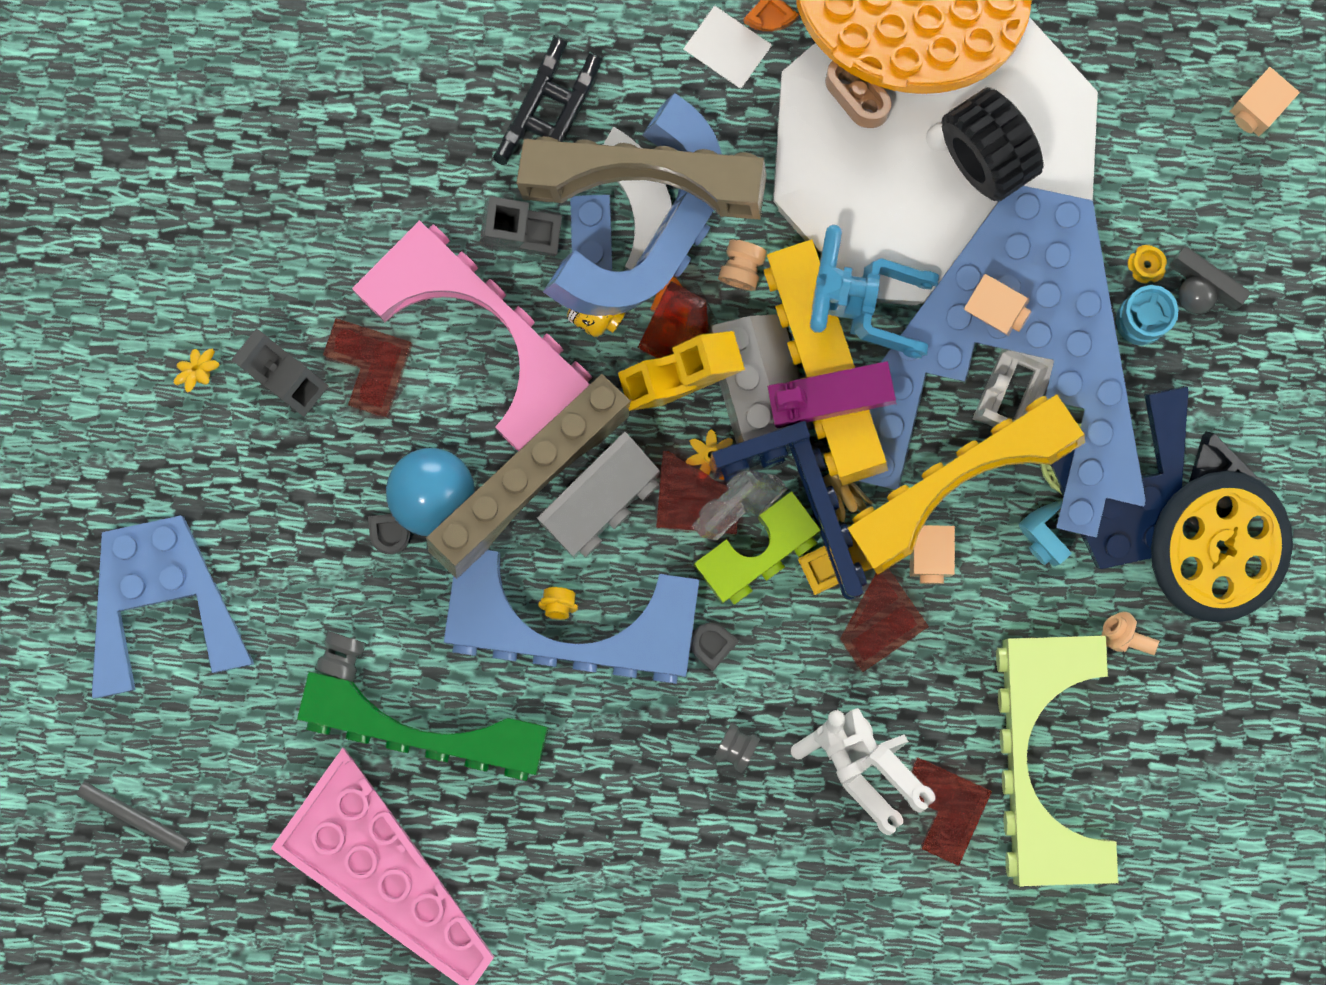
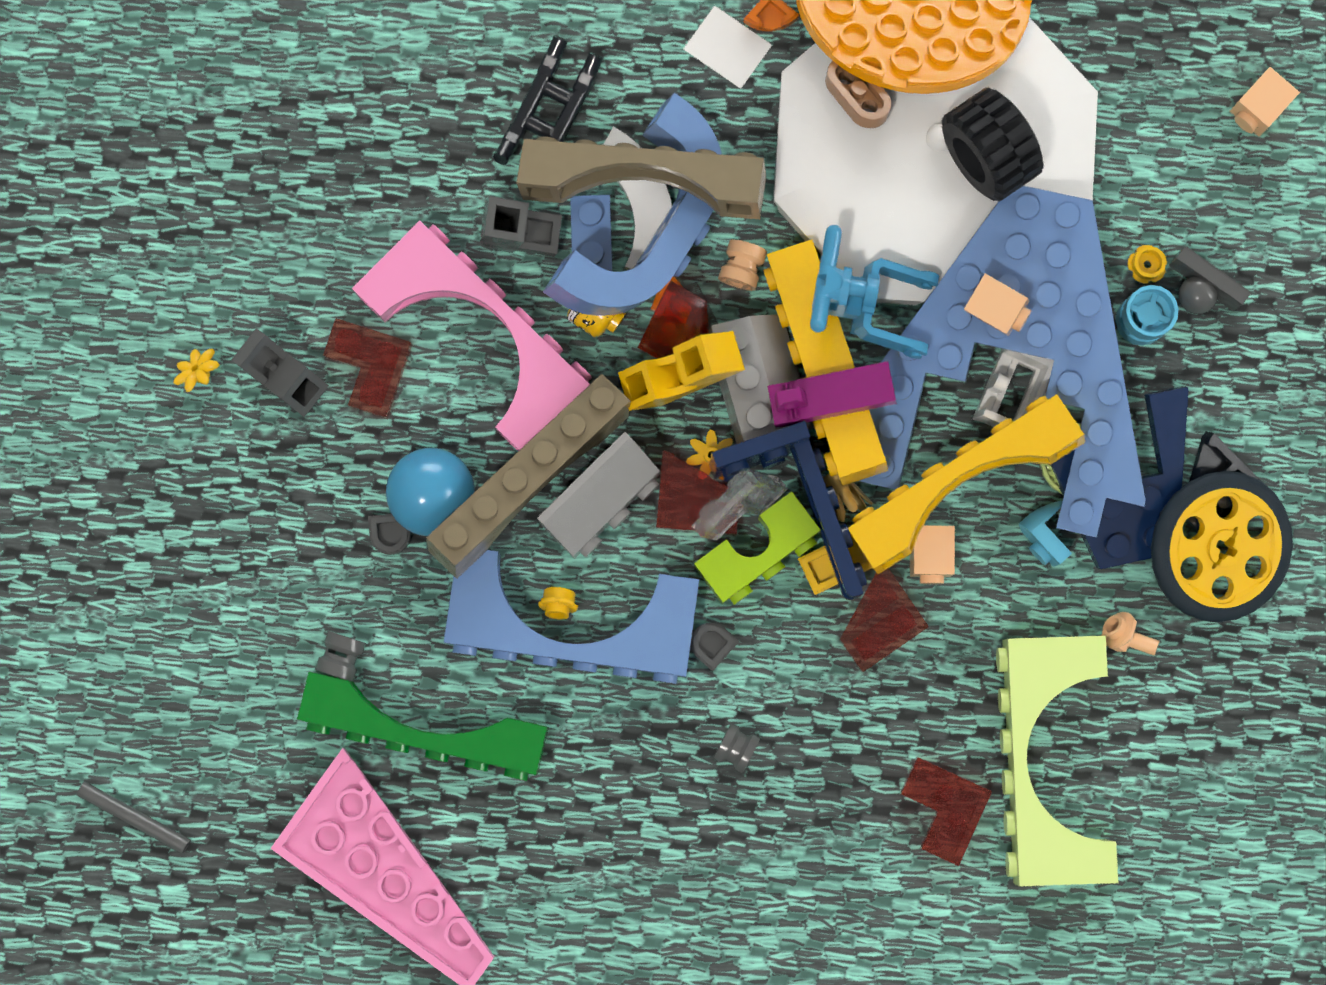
medium blue wing [92,515,254,699] -> none
white piece [791,708,935,835] -> none

